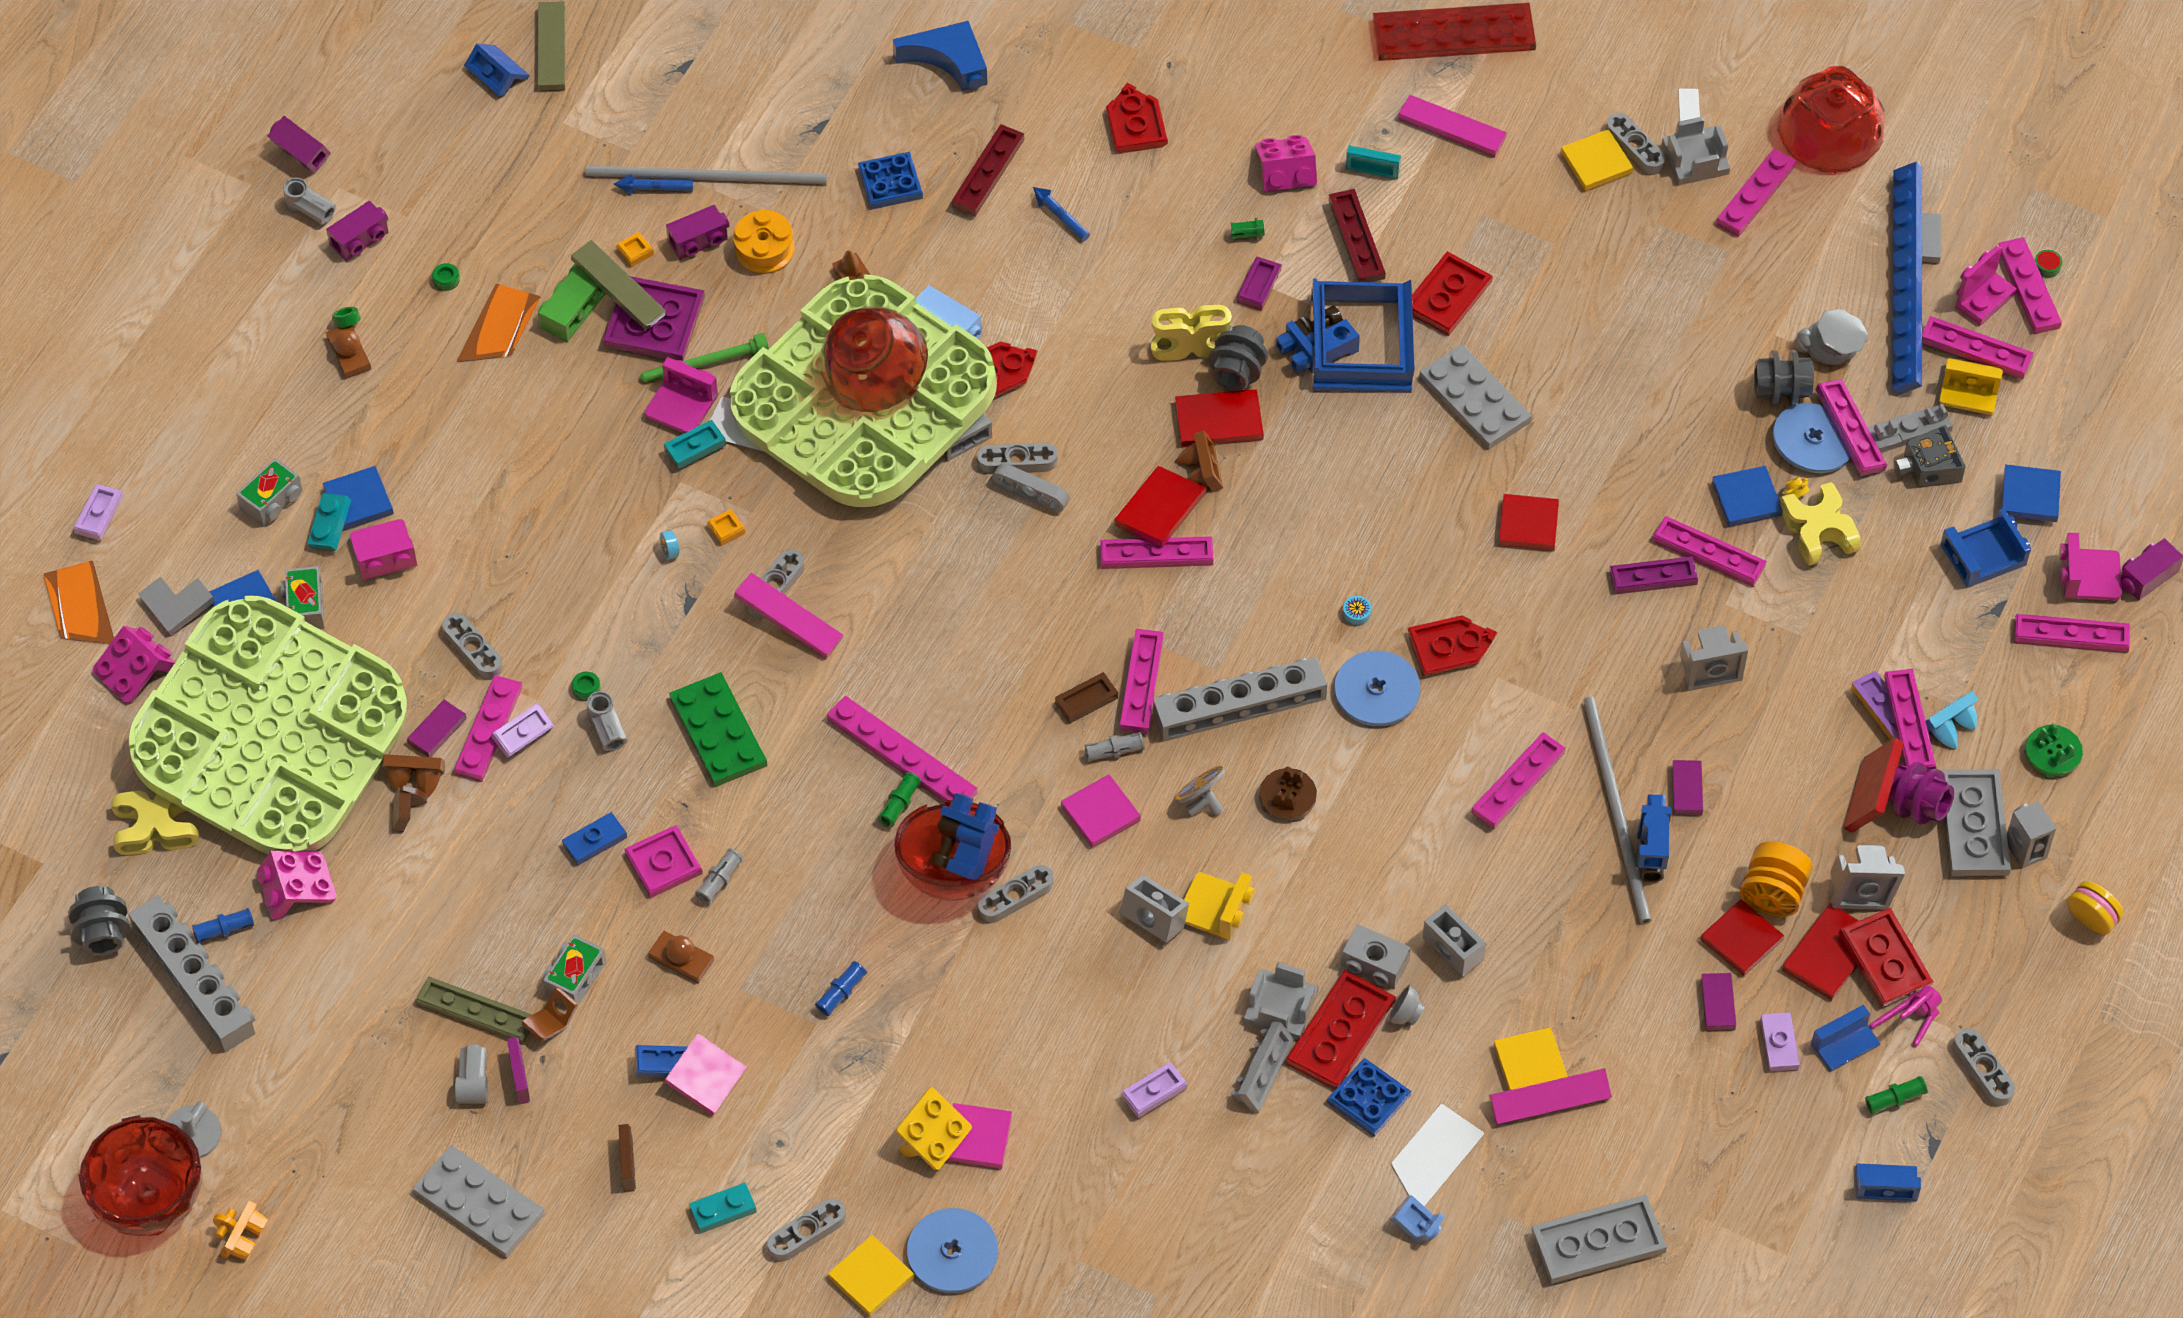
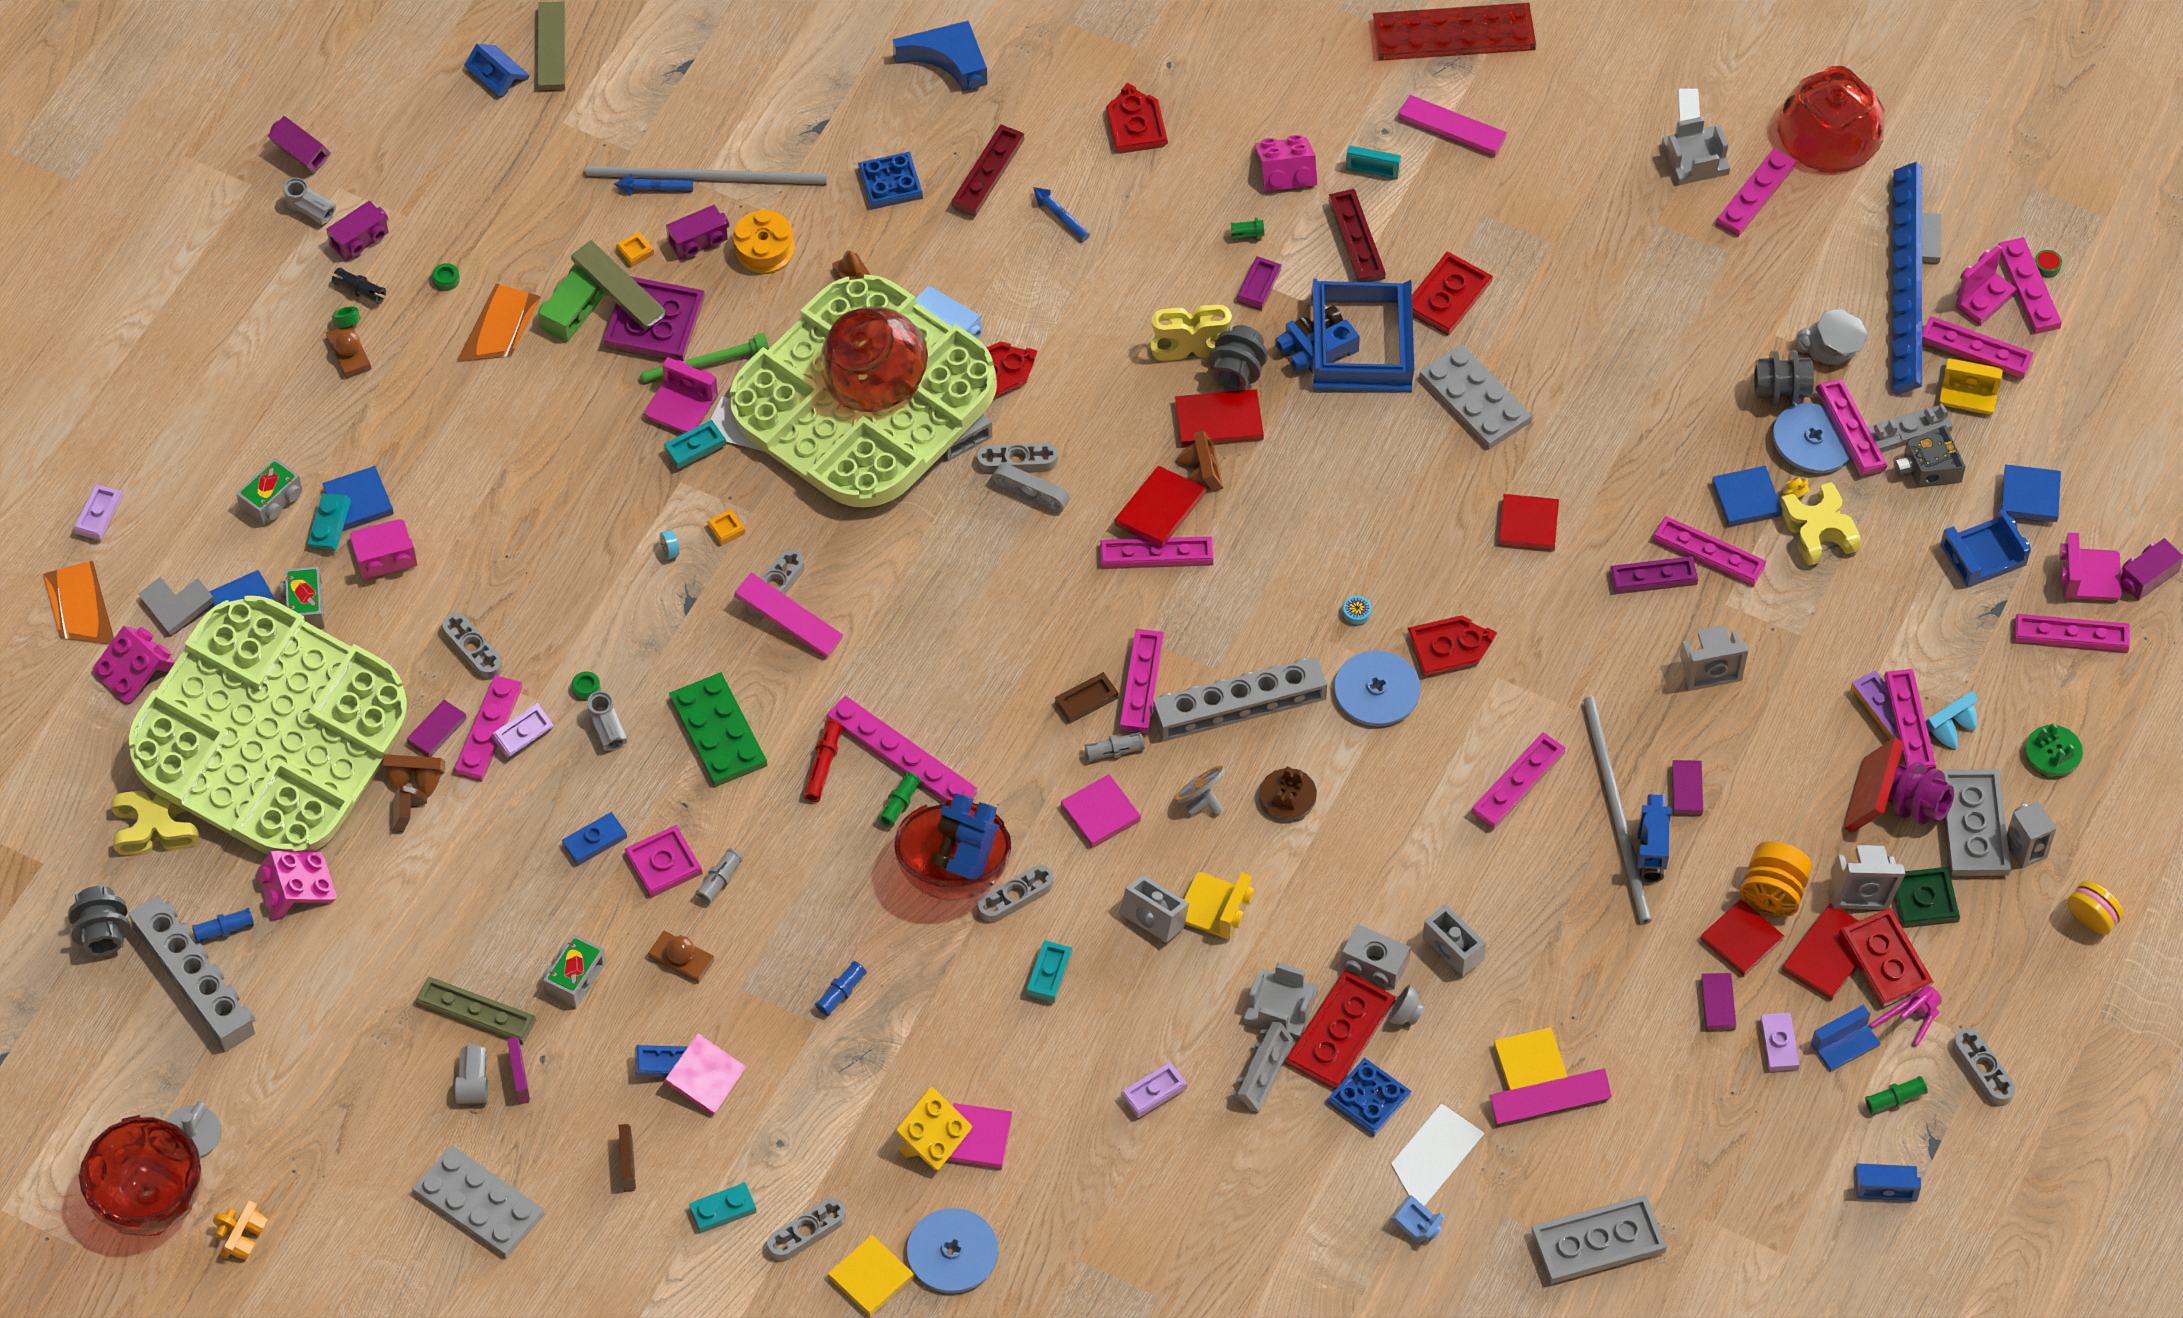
dark orange bracket [522,987,577,1041] -> none
yellow tile [1561,129,1633,191] -> none
light grey beam [1606,113,1665,175] -> none
none -> black pin [332,268,386,304]
none -> red pin [803,719,843,802]
none -> teal plate [1027,940,1072,1003]
none -> dark green tile [1894,867,1960,928]

